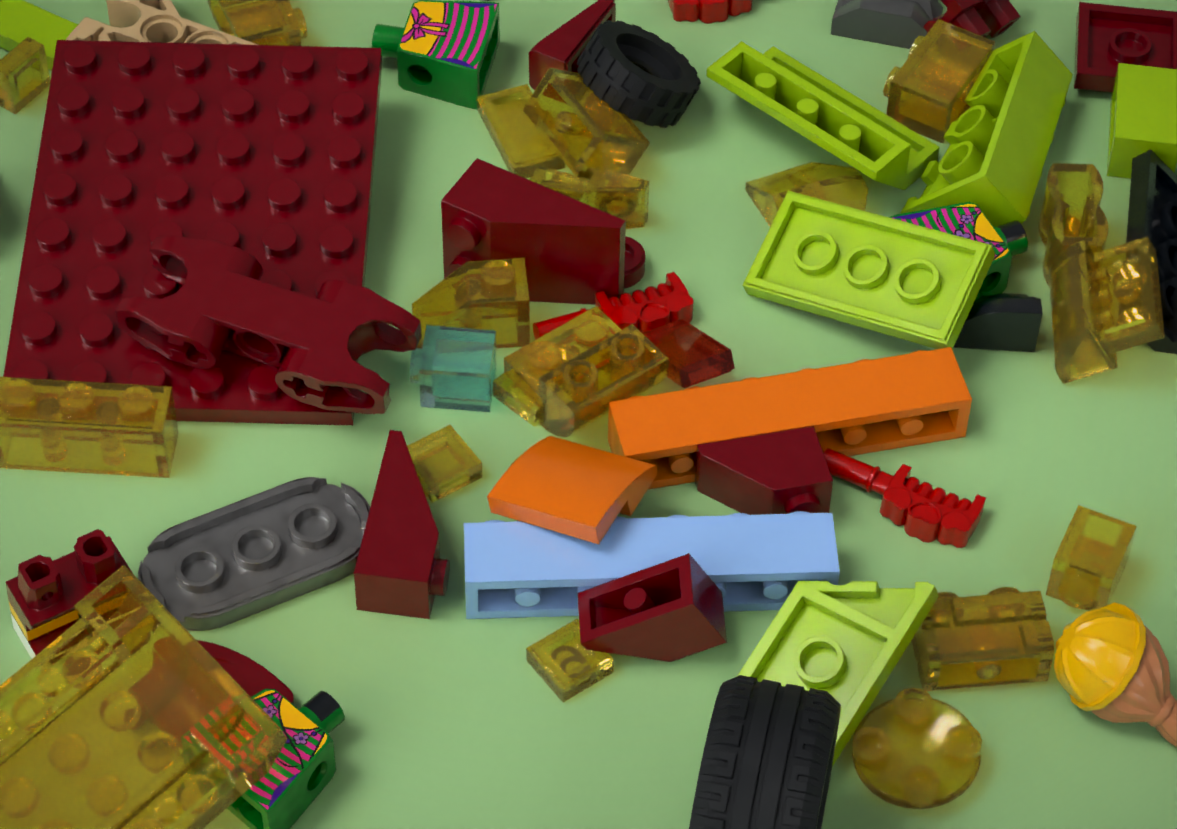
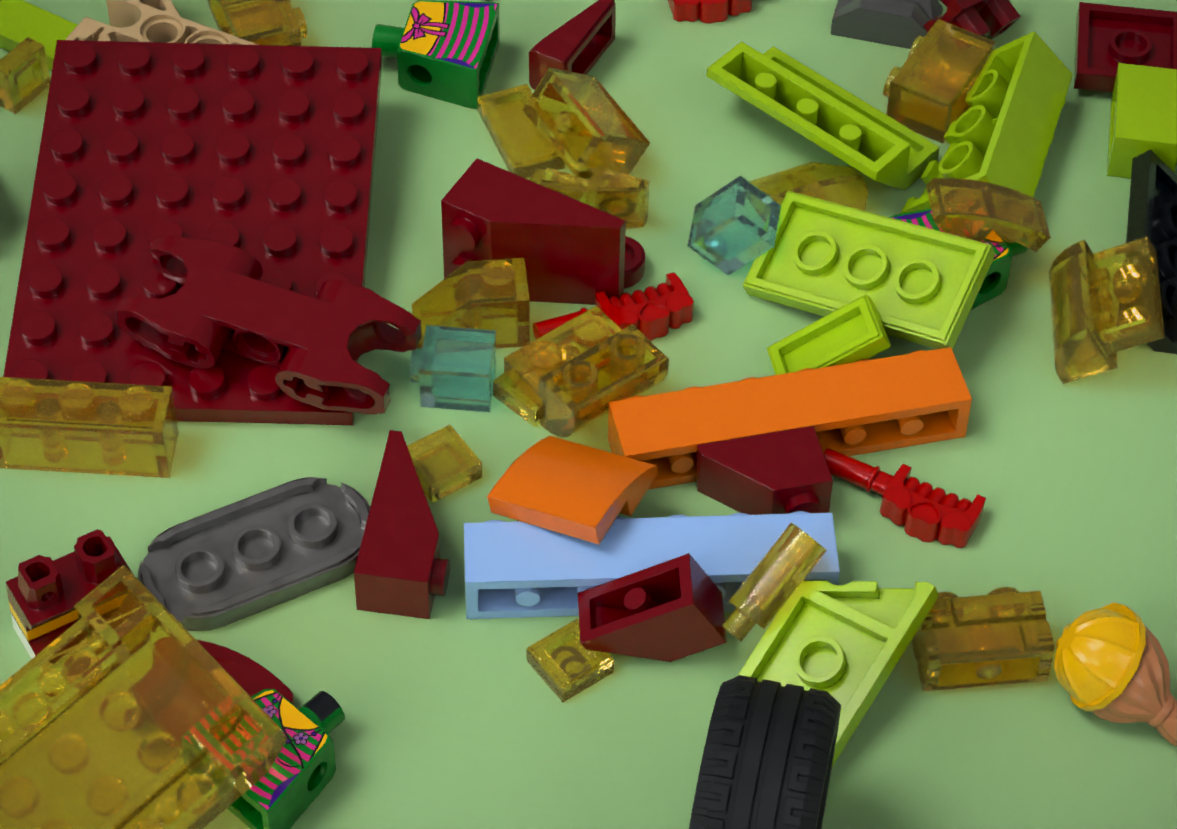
black tyre [577,20,701,128] -> none
clear red tile [631,319,735,388] -> none
clear yellow dish [852,687,982,809] -> none
black brick [953,293,1042,352] -> none
clear yellow brick [1038,163,1108,292] -> none
clear yellow brick [1046,505,1137,611] -> none
none -> clear light blue brick [687,175,781,275]
none -> clear yellow cylinder [722,523,827,642]
none -> lime tile [766,294,891,375]
none -> clear yellow slope [926,178,1051,252]

